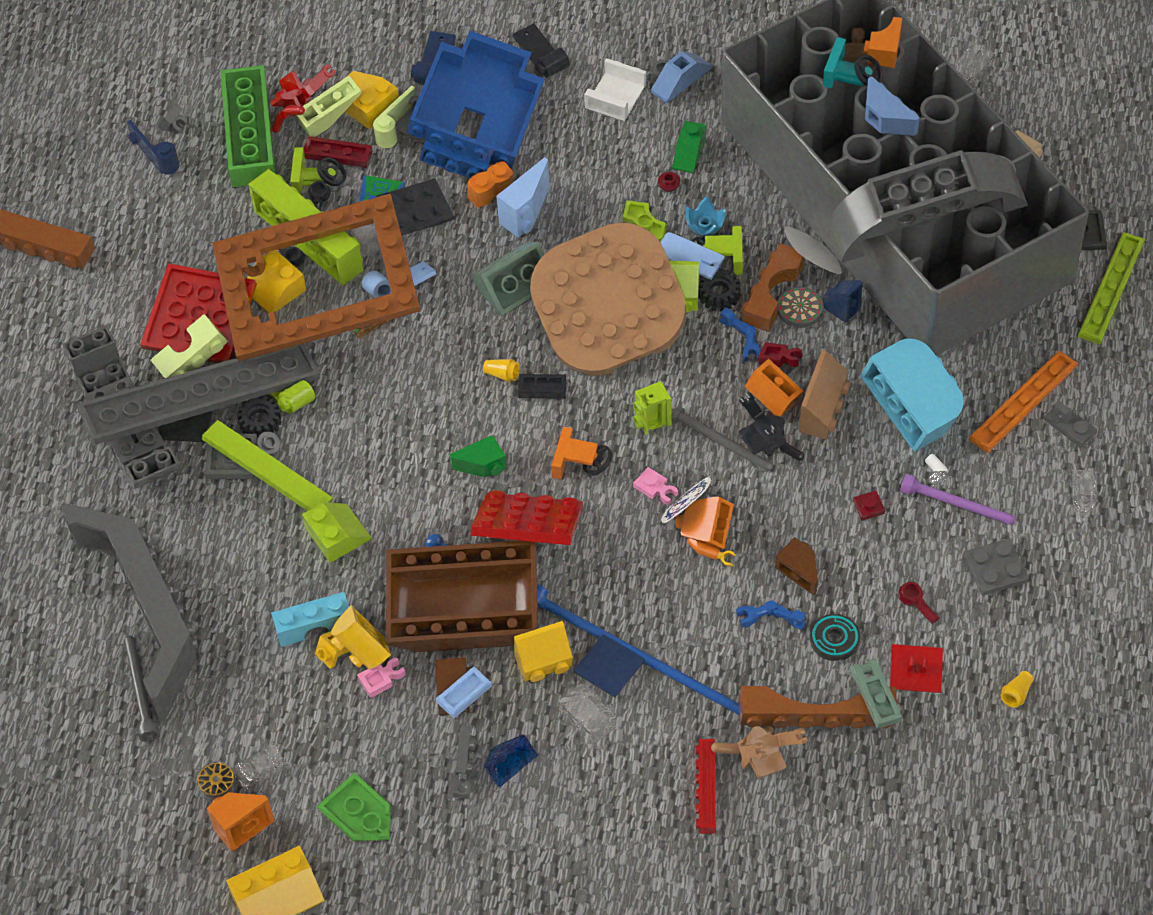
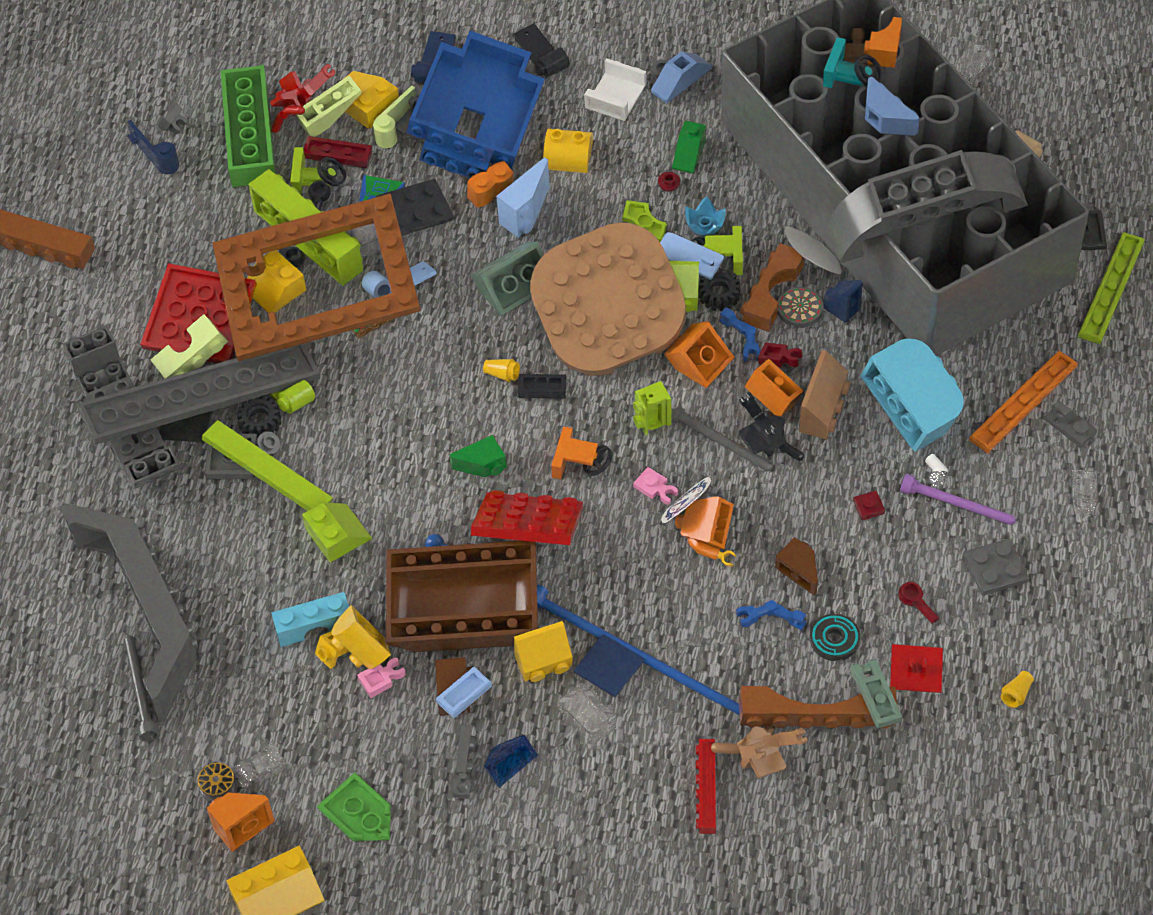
none -> yellow brick [543,128,594,173]
none -> orange slope [664,321,734,388]

